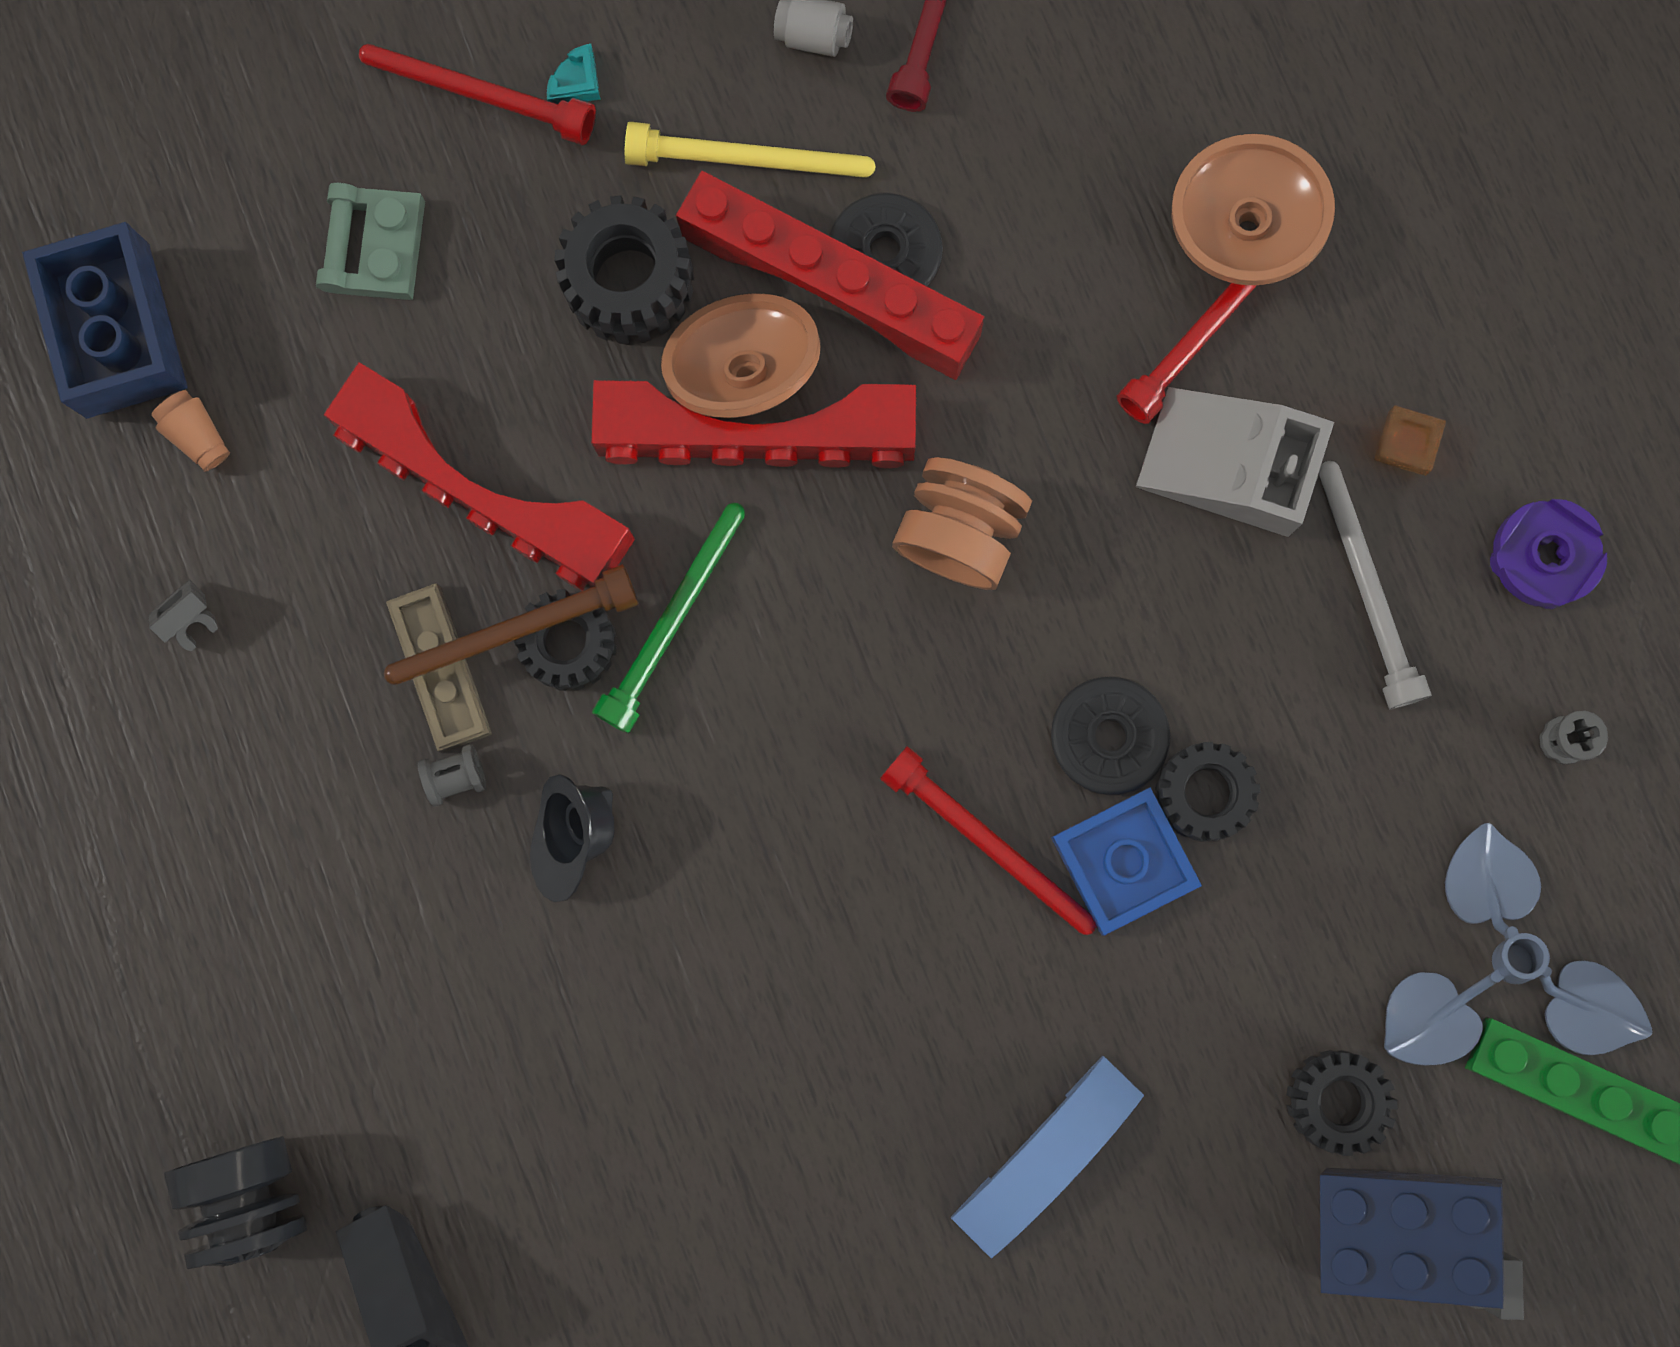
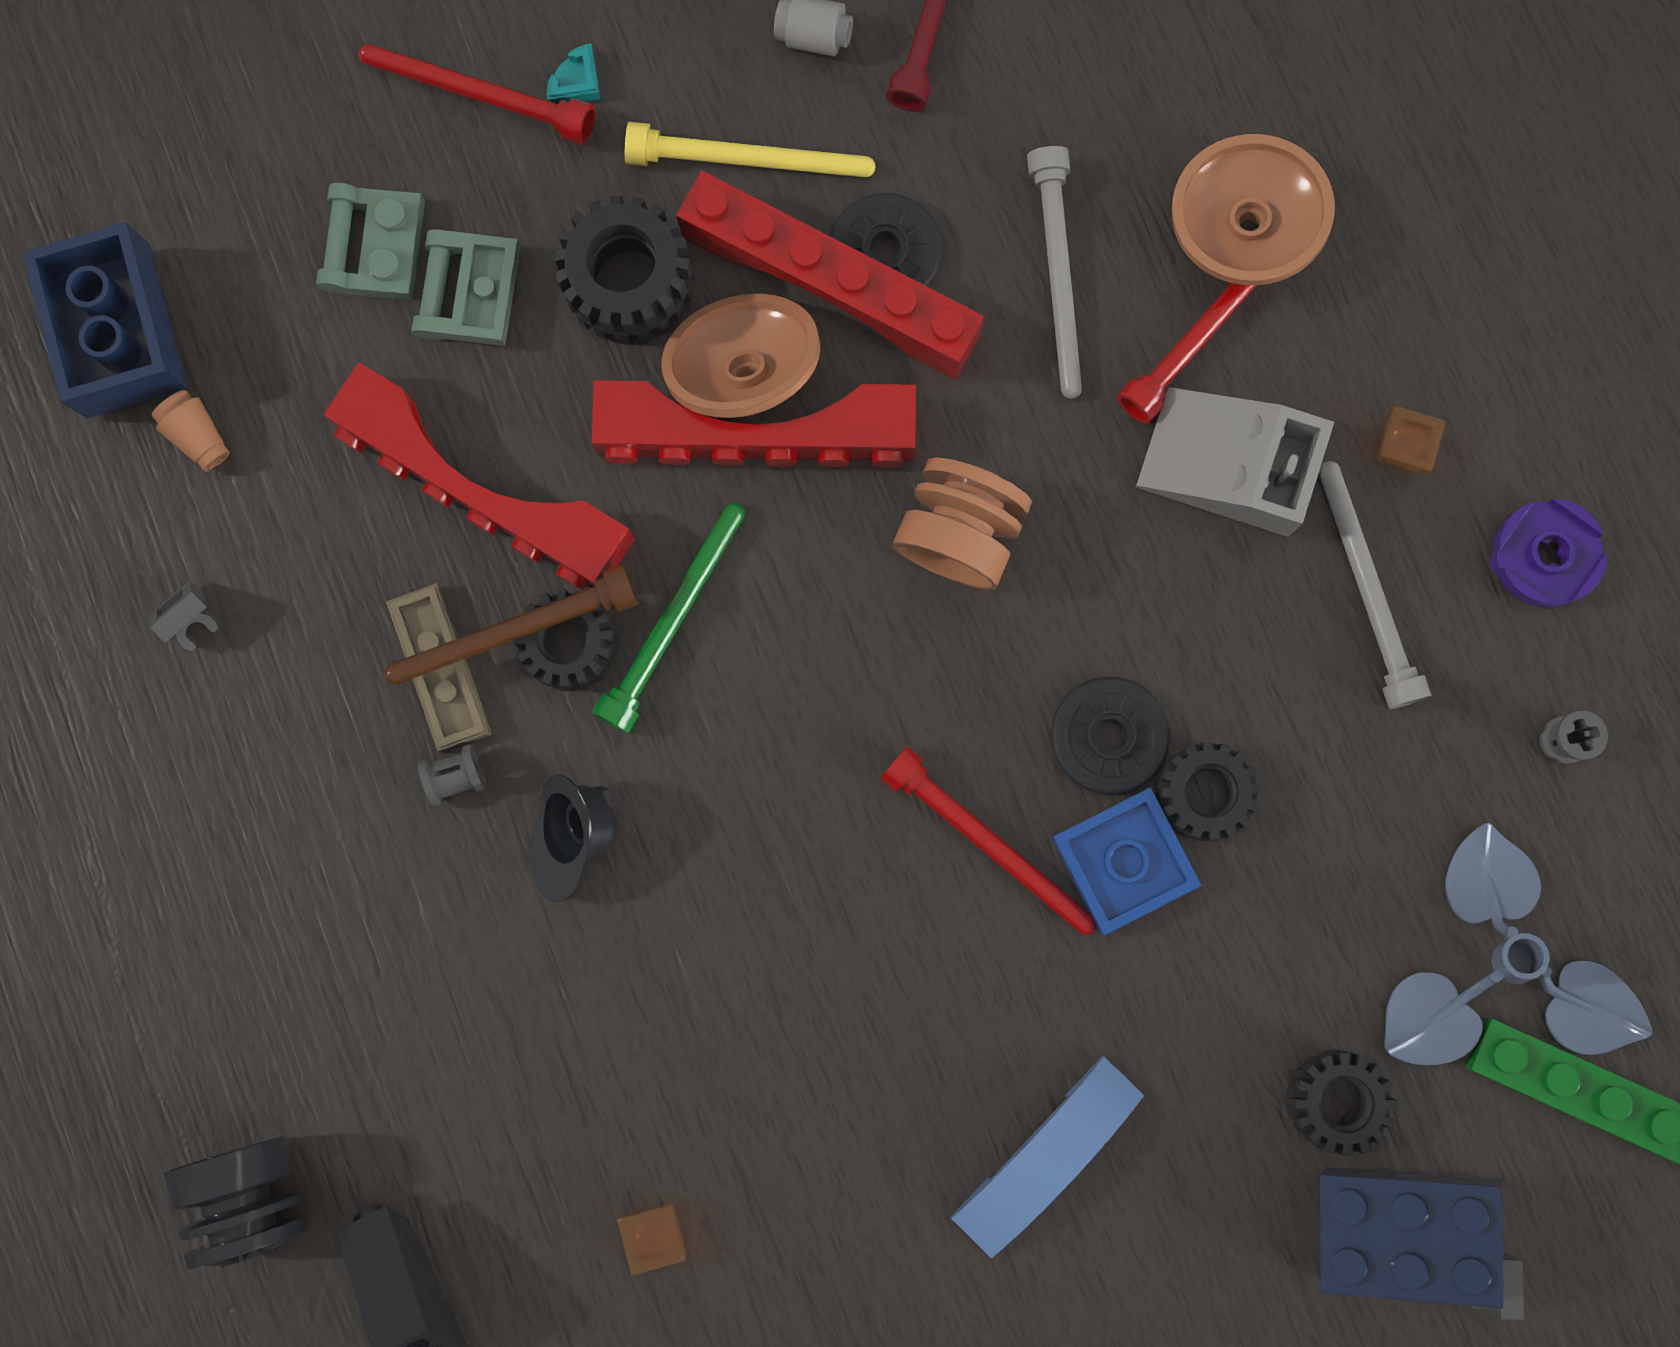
none -> sand green plate [411,229,521,346]
none -> clear orange plate [617,1202,688,1276]
none -> light grey piece [1027,146,1082,399]

